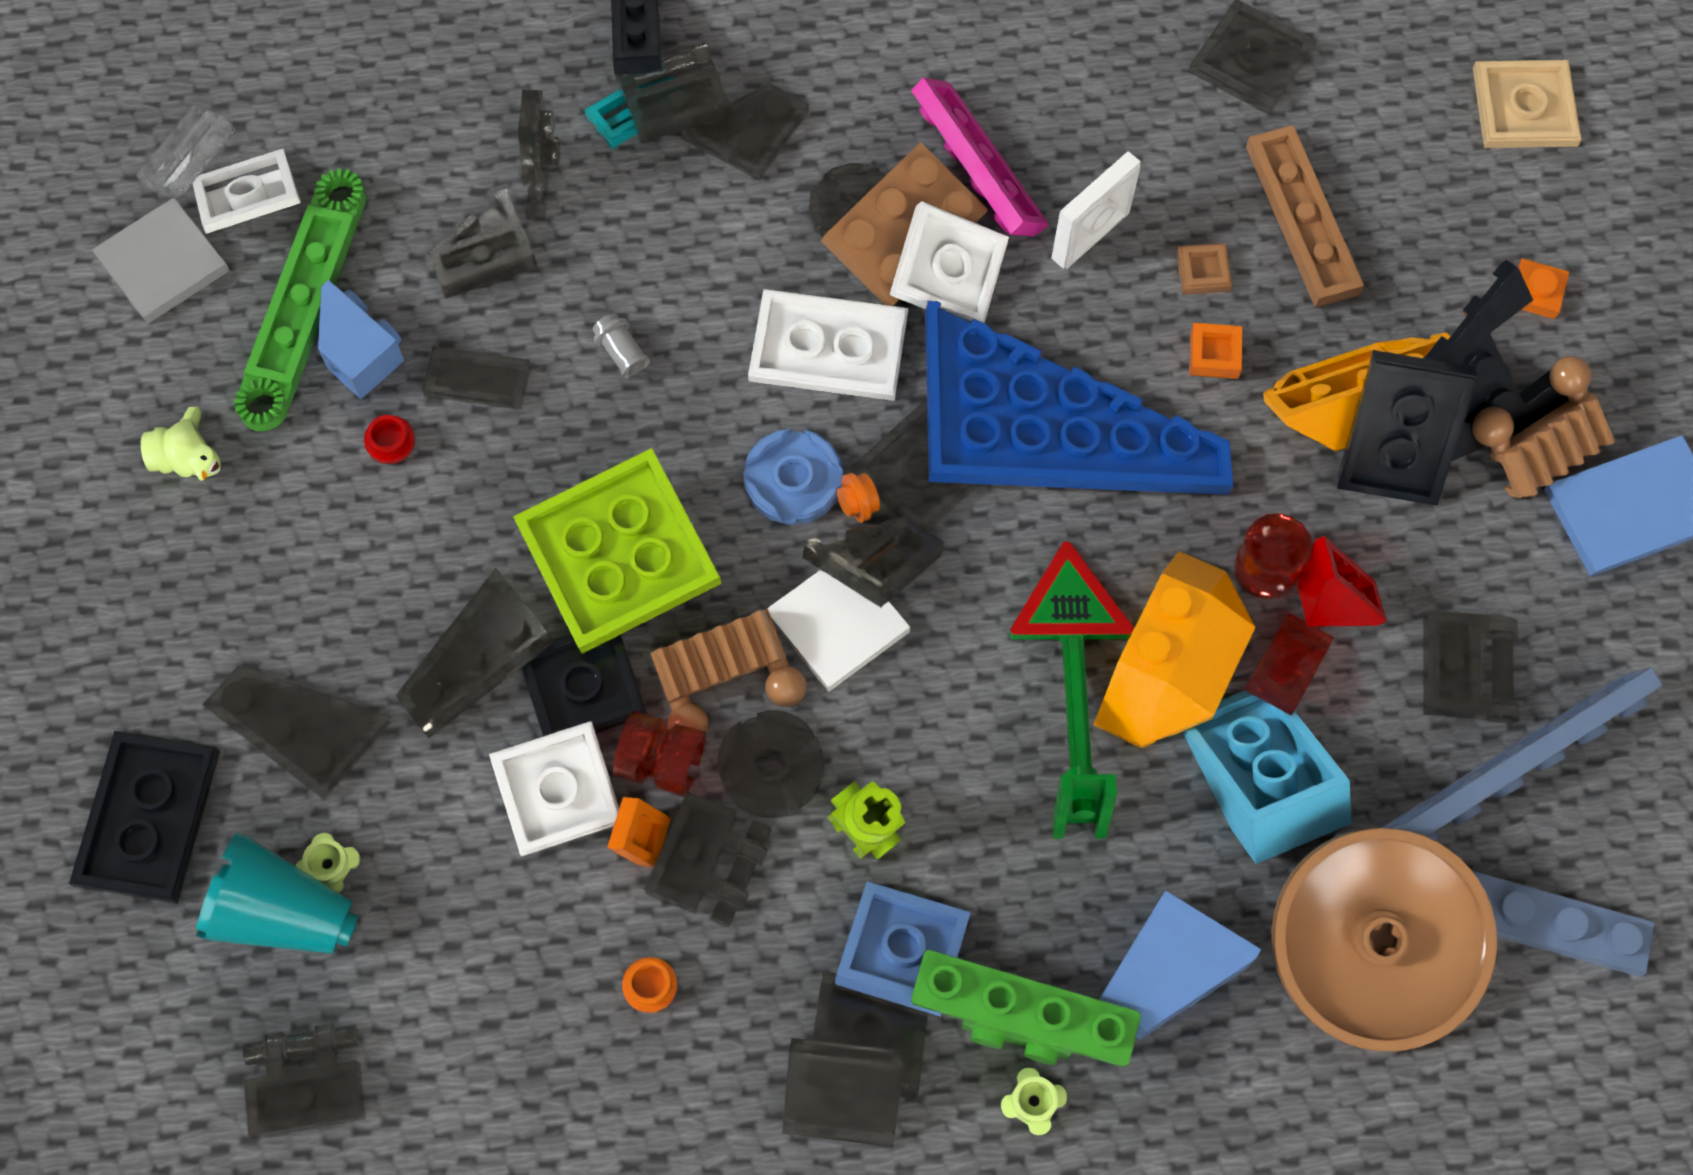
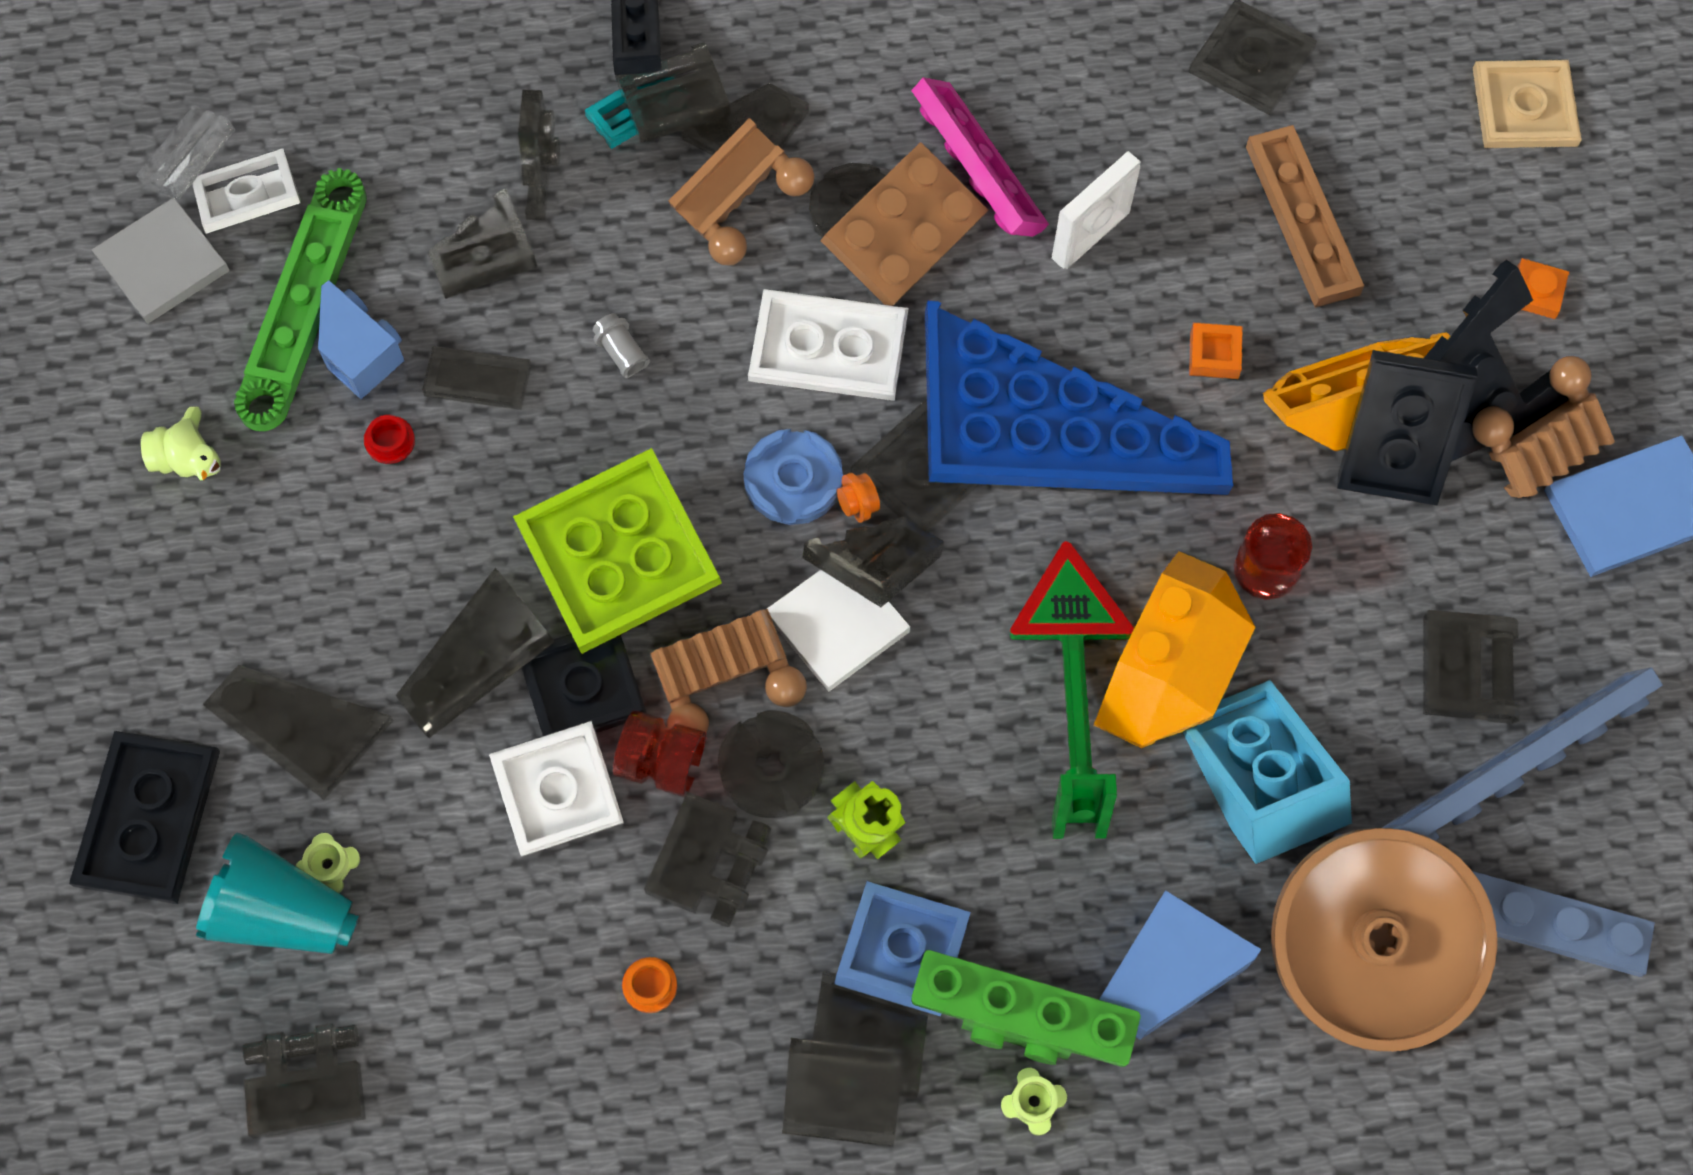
orange plate [607,797,671,868] -> none
white tile [889,201,1009,323] -> none
medium nougat tile [1176,243,1232,295] -> none
clear red plate [1245,613,1335,716] -> none
red slope [1297,536,1387,627] -> none
none -> medium nougat gear [668,118,814,266]

